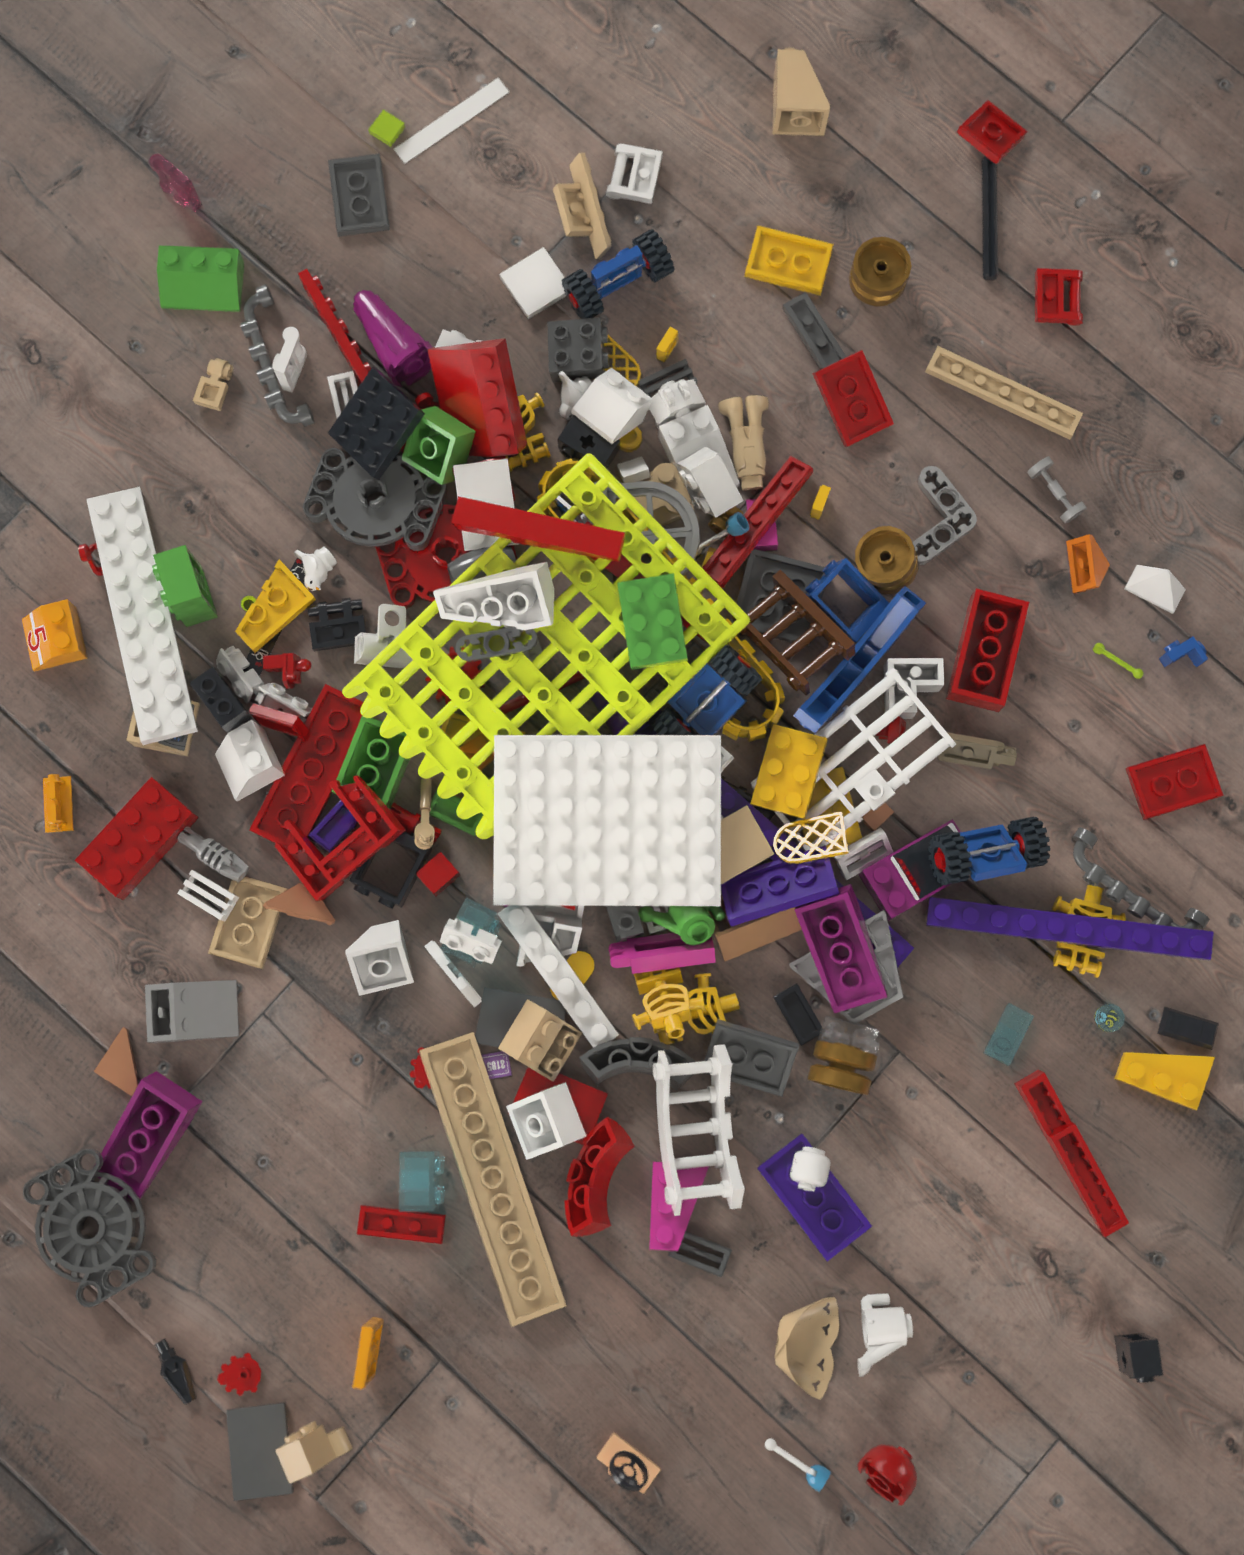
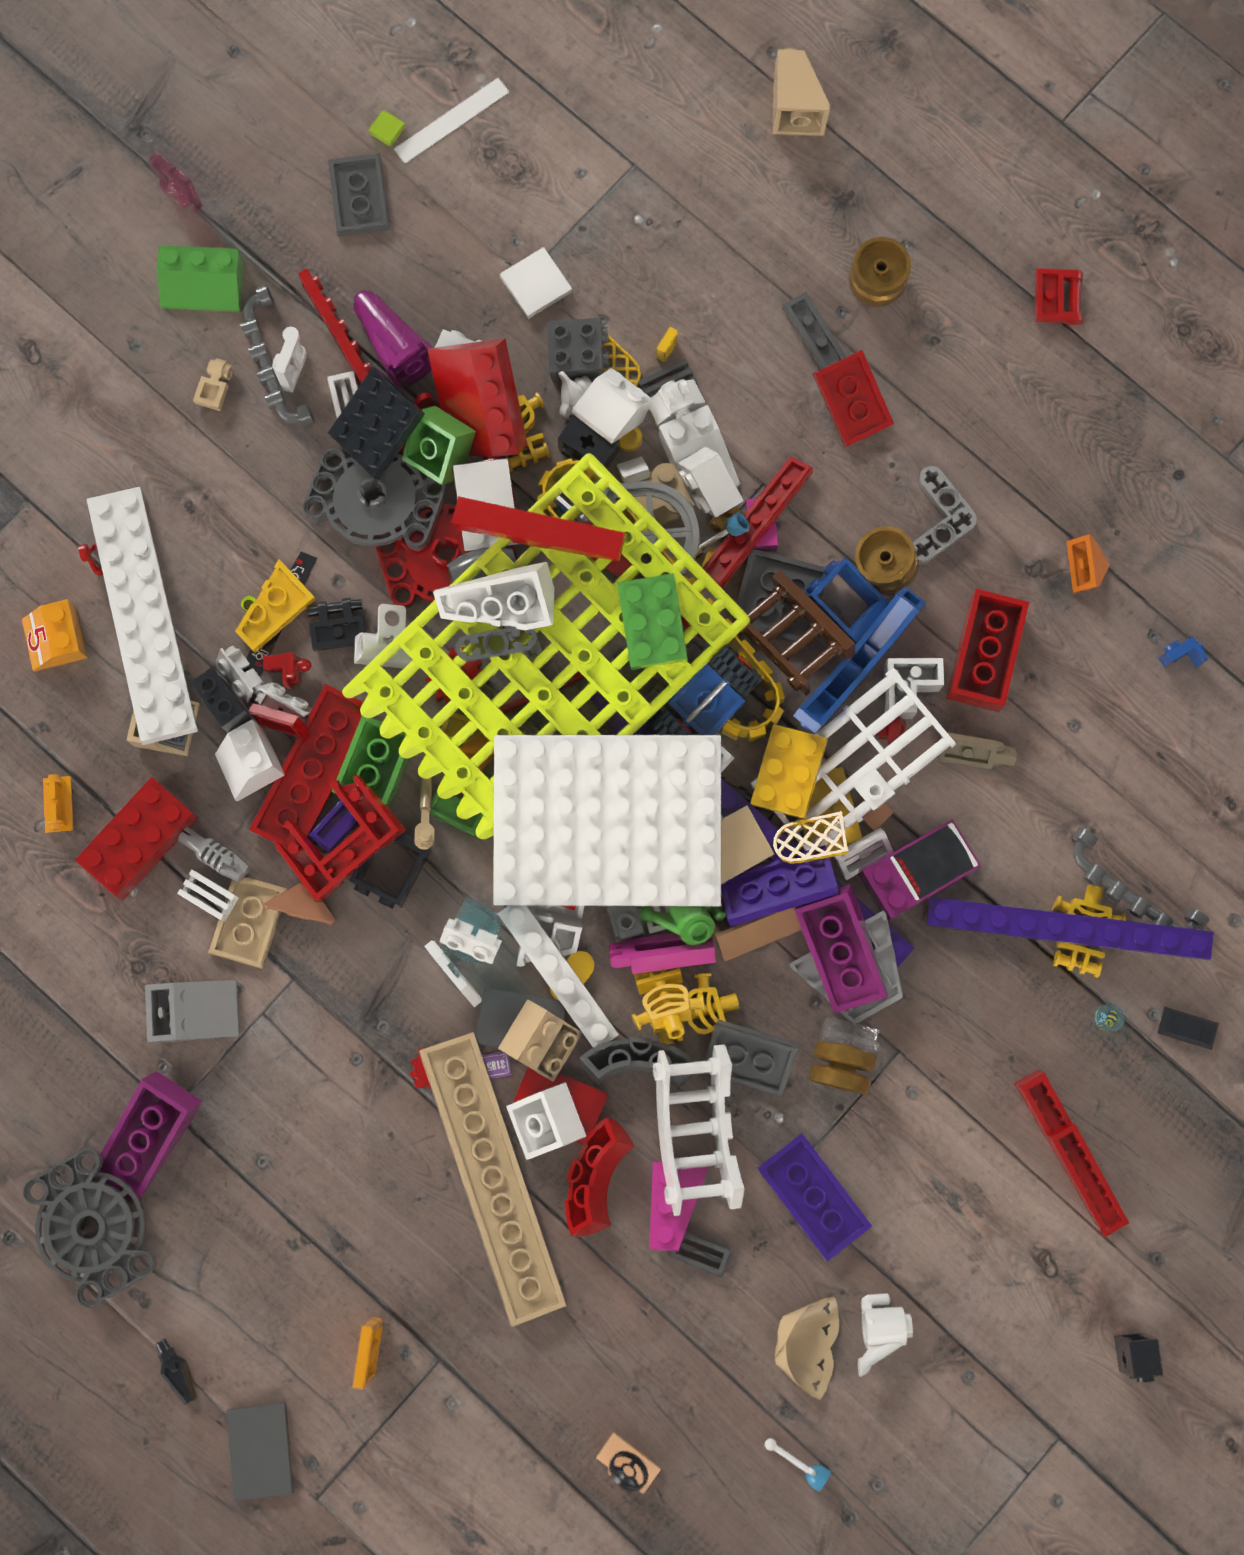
nougat tile [94,1027,138,1096] -> none
bright green brick [152,545,218,627] -> none
red piece [217,1352,261,1396] -> none
tan hinge [276,1421,353,1483] -> none
white animal [294,546,337,591] -> none
white slope [345,920,414,996] -> none
red tile [357,1205,446,1244] -> none
red pin [390,802,442,845] -> none
clear light blue brick [399,1150,445,1212] -> none
red panel [416,852,461,897] -> none
tan bracket [553,153,611,259] -> none
plate [561,229,675,319] -> none
white plate [606,144,662,204] -> none
tan piece [718,395,769,491] -> none
yellow tile [744,225,834,296] -> none
black tile [773,983,825,1046] -> none
white head [790,1147,831,1192] -> none
yellow tile [810,484,831,520] -> none
red cylinder [857,1444,917,1505] -> none
tan plate [925,346,1083,440] -> none
plate [928,816,1050,885] -> none
red tile [956,100,1028,165] -> none
black axle [982,156,998,281] -> none
clear light blue tile [983,1003,1034,1066] -> none
light grey wheel [1027,456,1087,524] -> none
lime hinge [1093,643,1144,679] -> none
yellow wing [1114,1052,1215,1110] -> none
white slope [1124,565,1186,614] -> none
red tile [1126,744,1224,820] -> none

